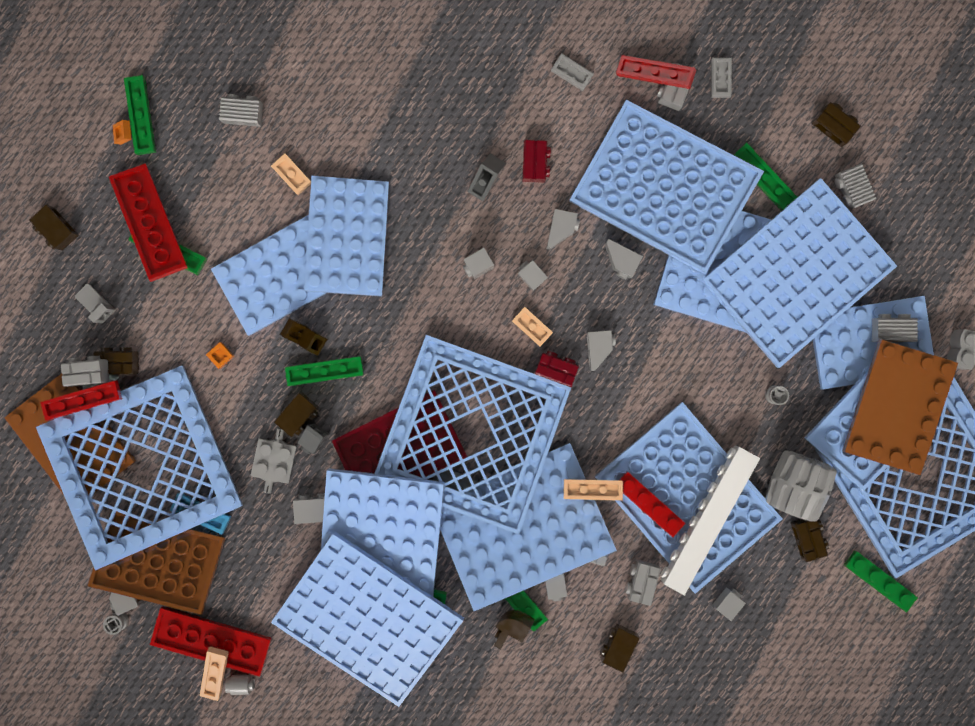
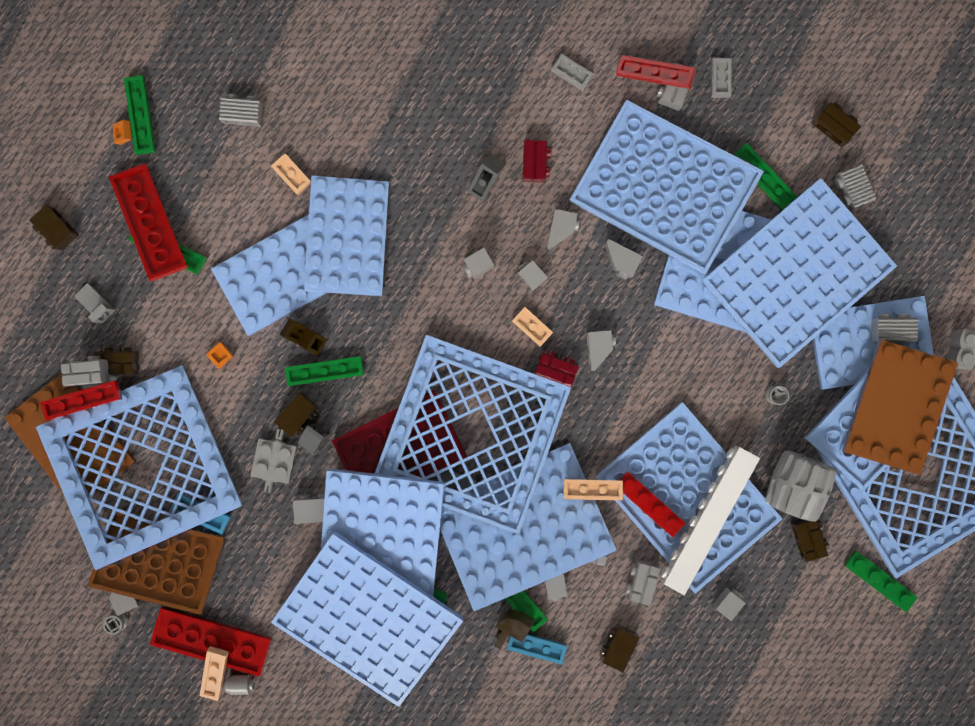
none -> dark azure plate [507,634,567,665]

